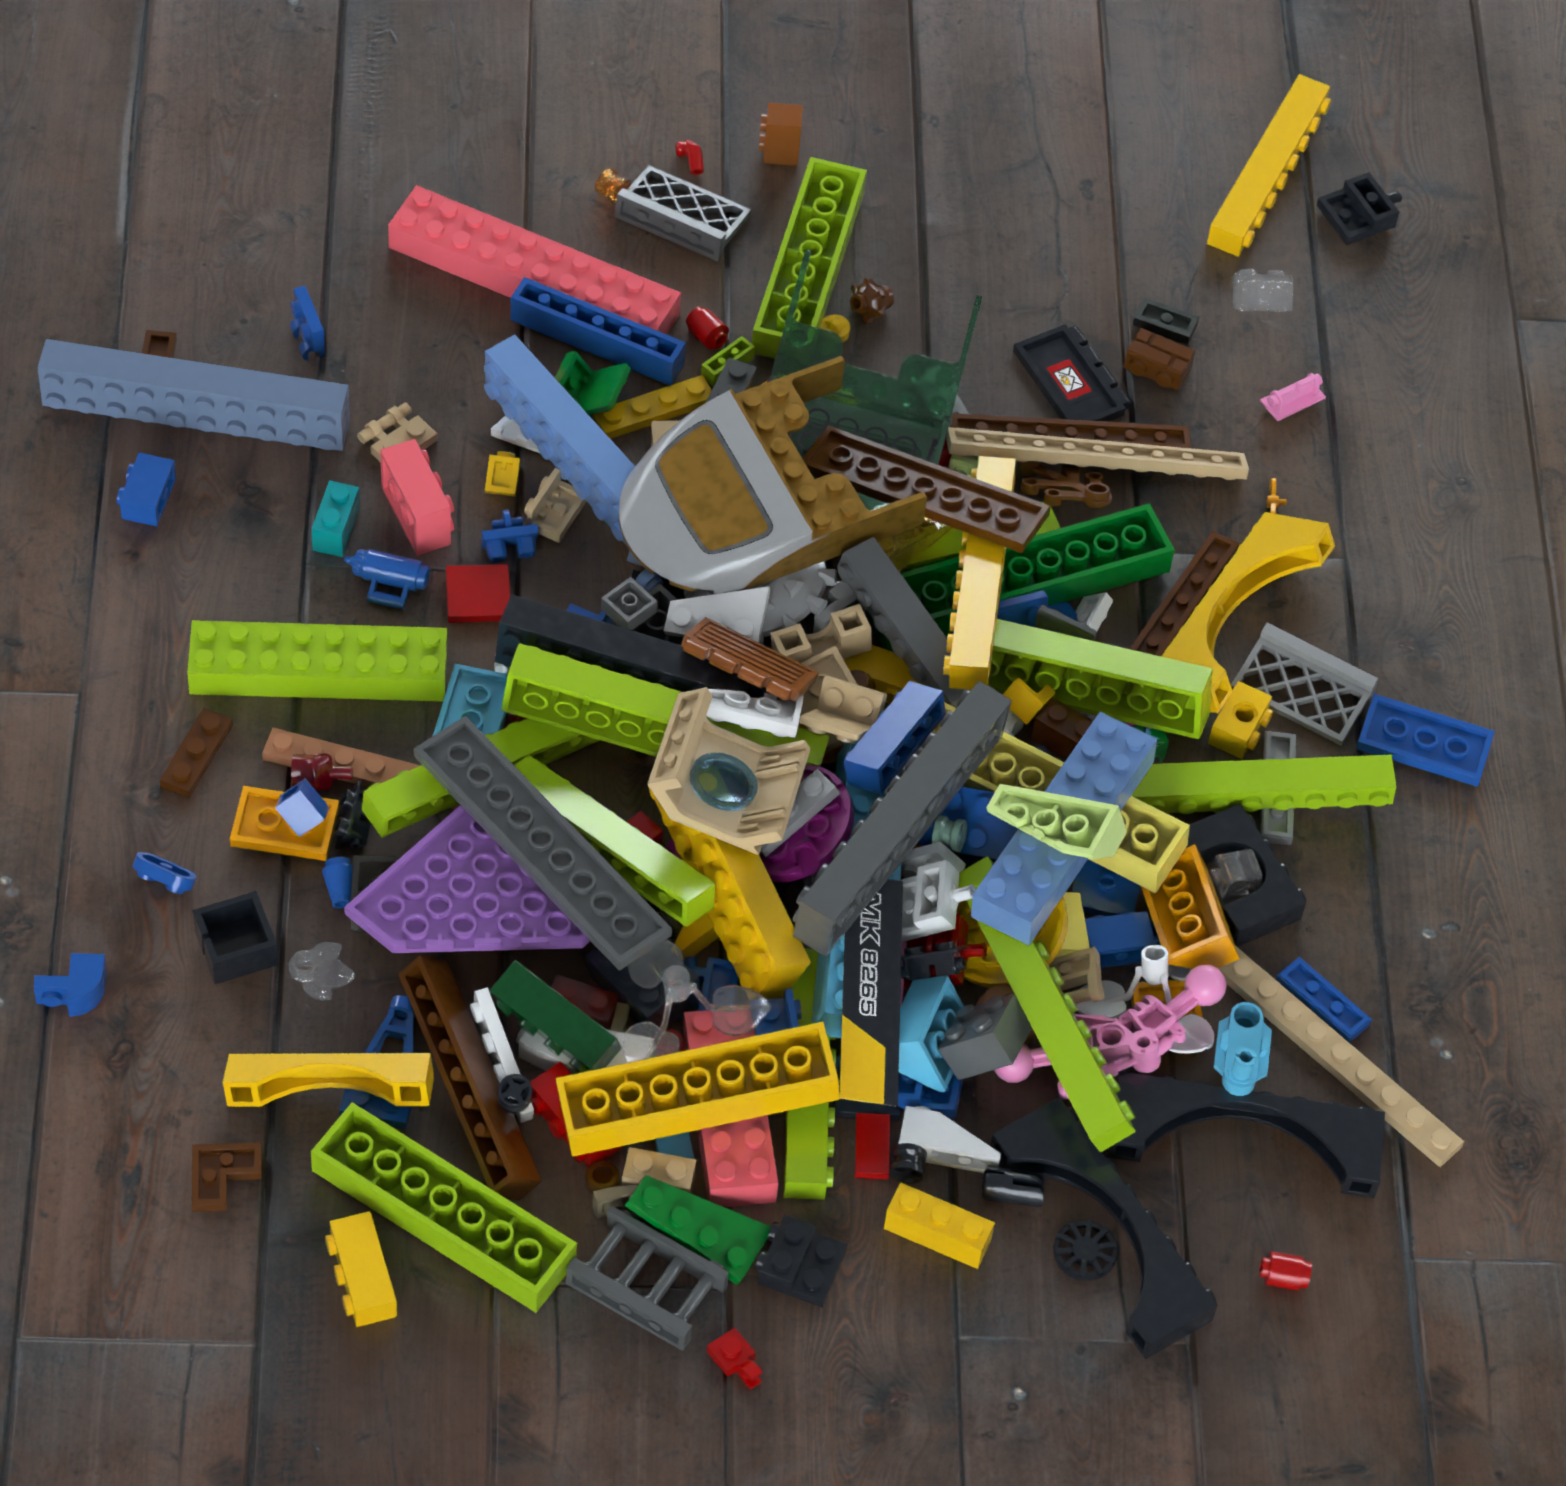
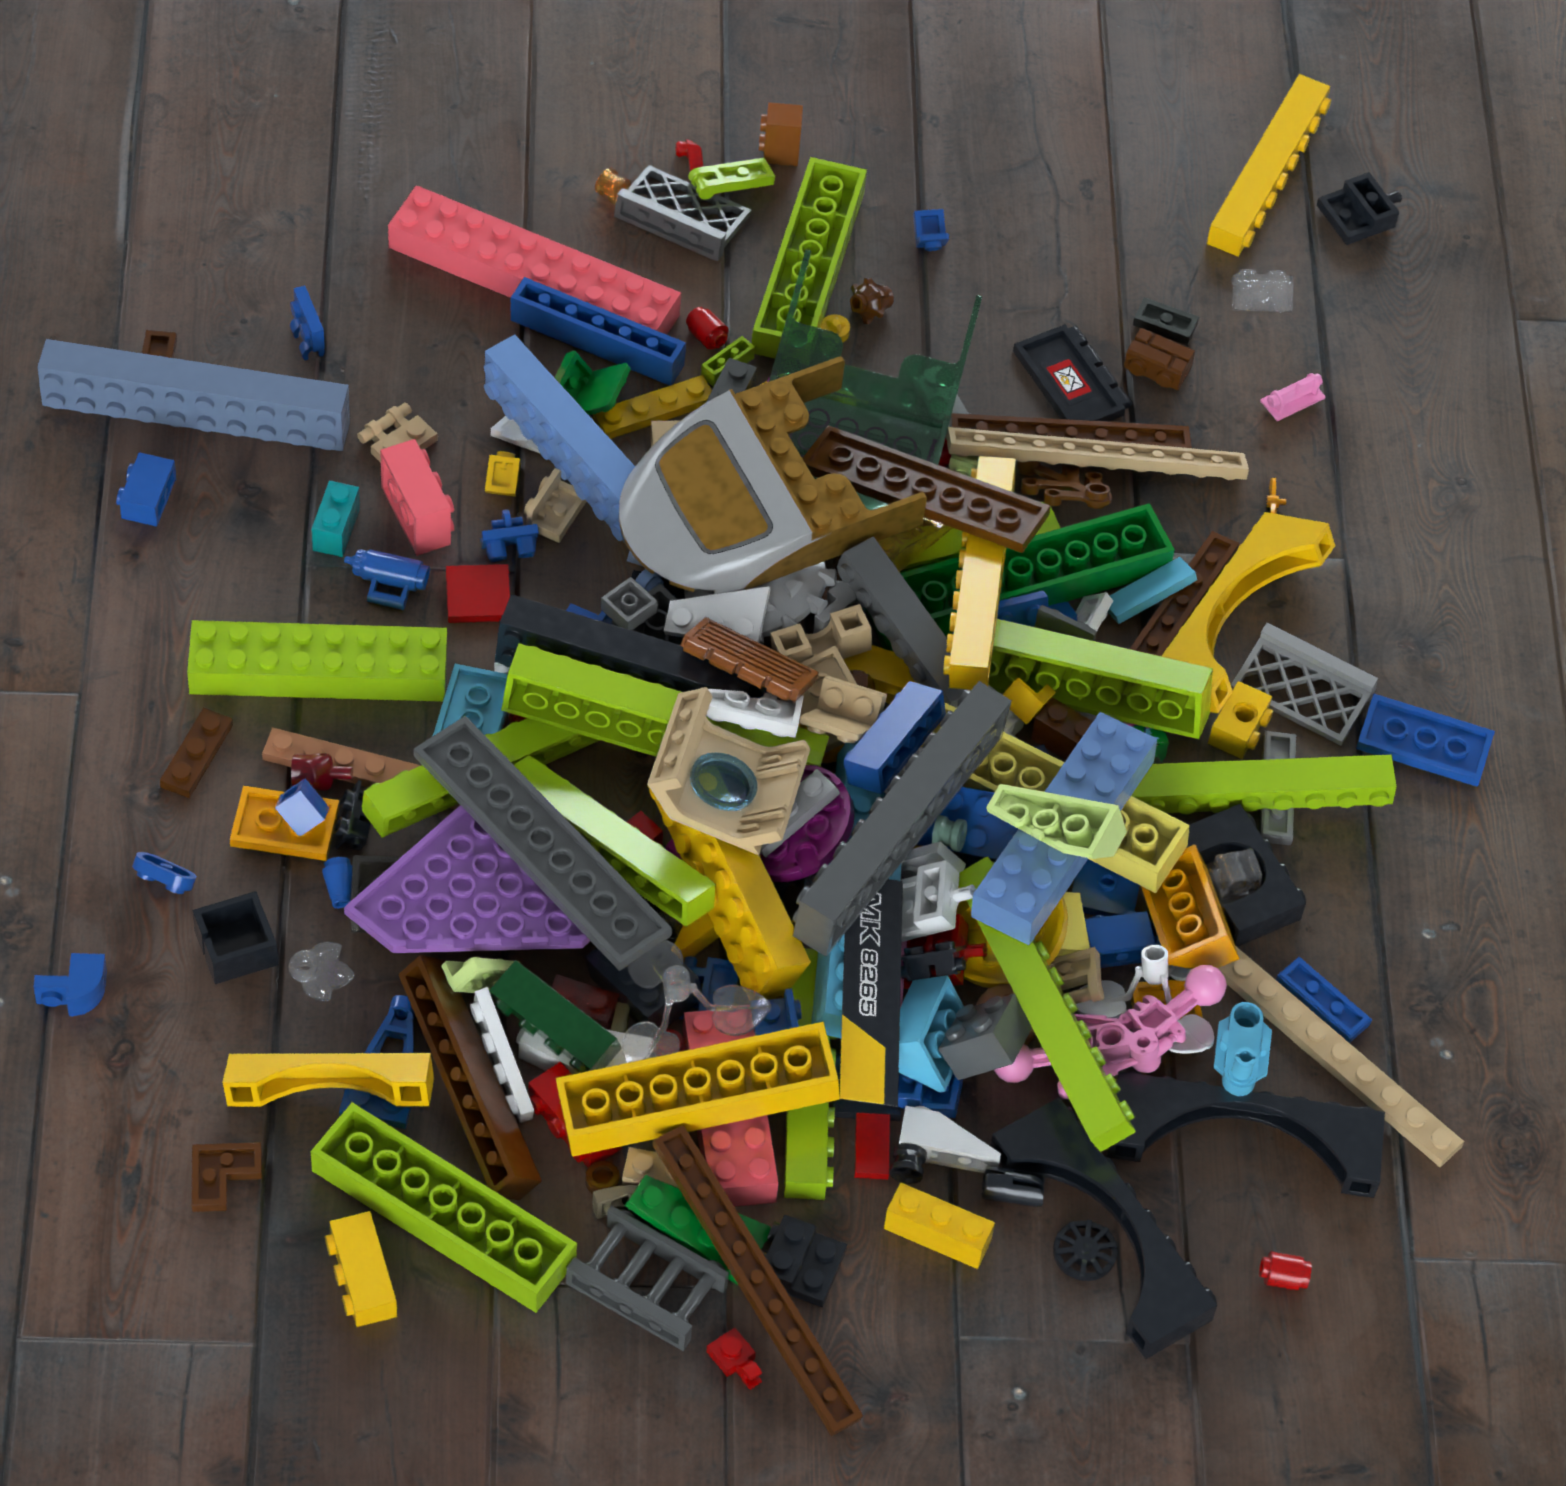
black wheel [498,1074,532,1113] -> none
none -> yellowish green bracket [441,957,520,994]
none -> reddish brown plate [652,1125,863,1436]
none -> lime plate [688,158,775,200]
none -> blue bracket [913,209,949,251]
none -> medium azure tile [1108,557,1197,624]

